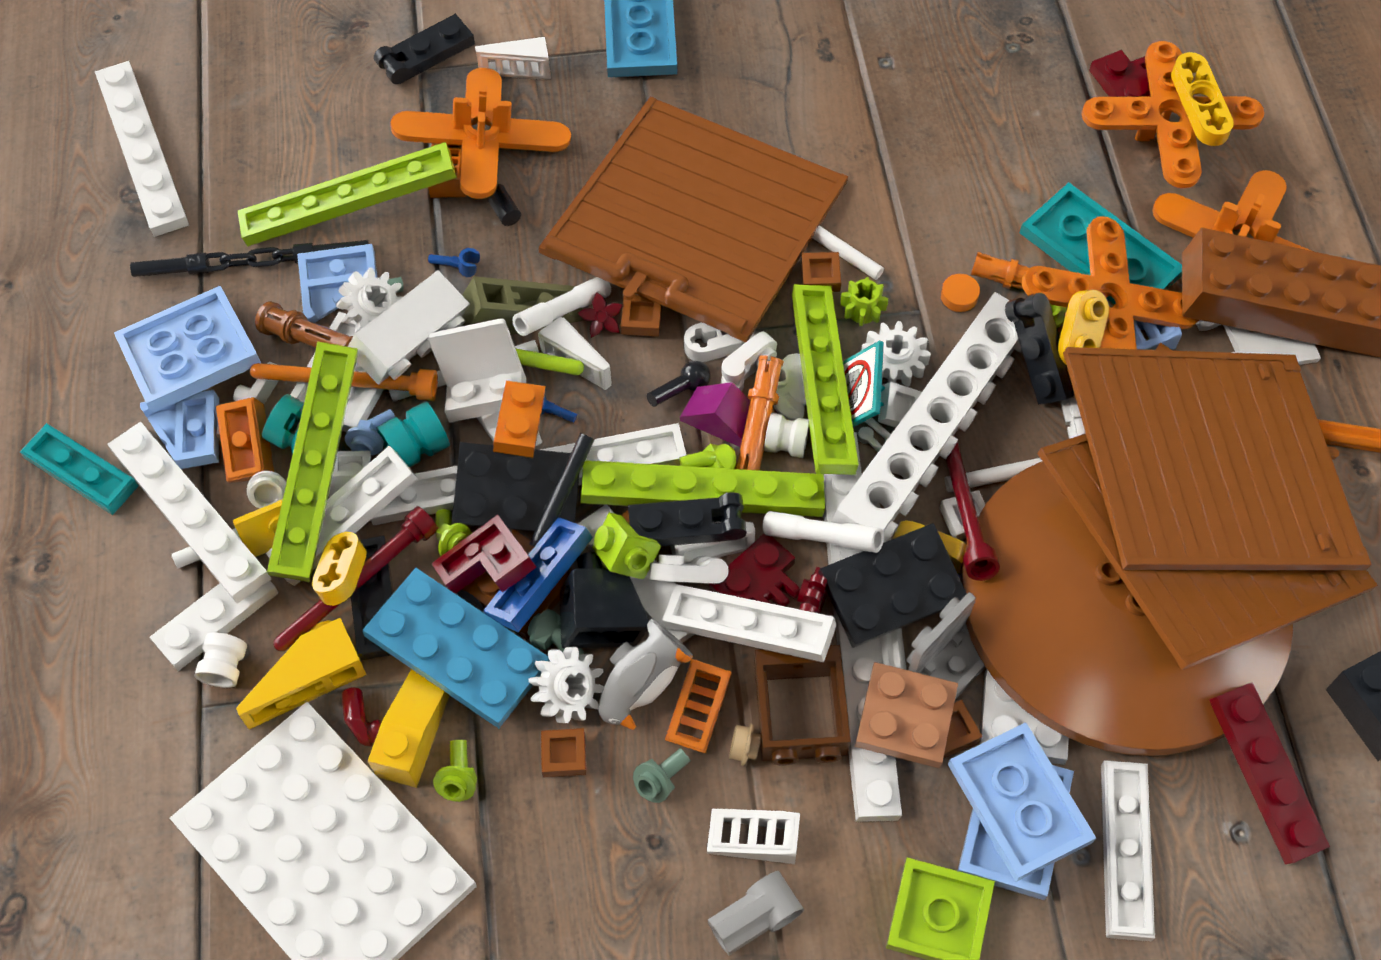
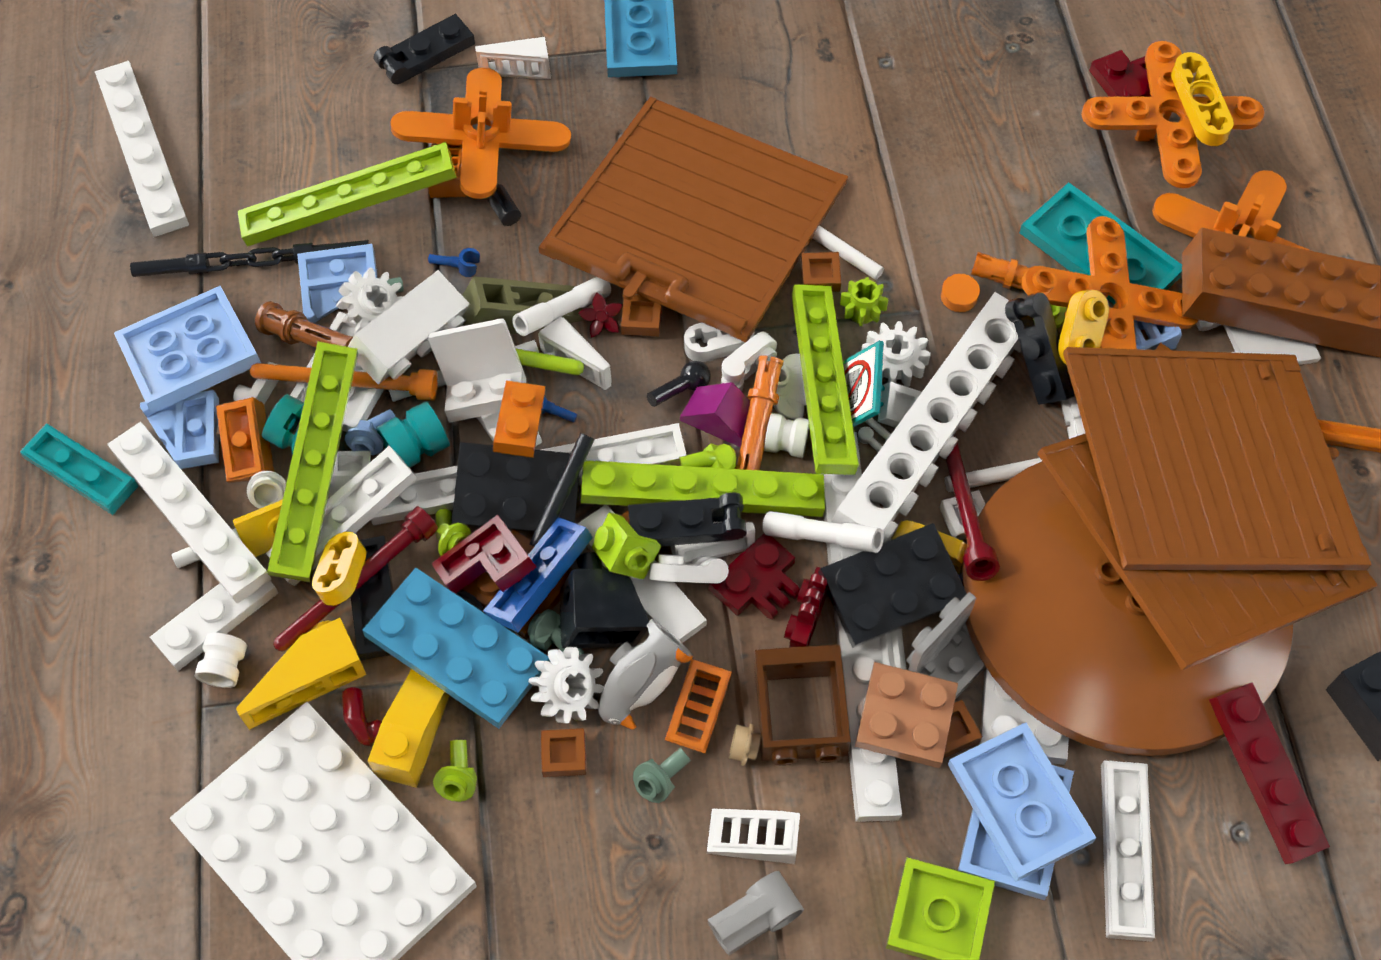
white plate [662,584,837,662] -> none

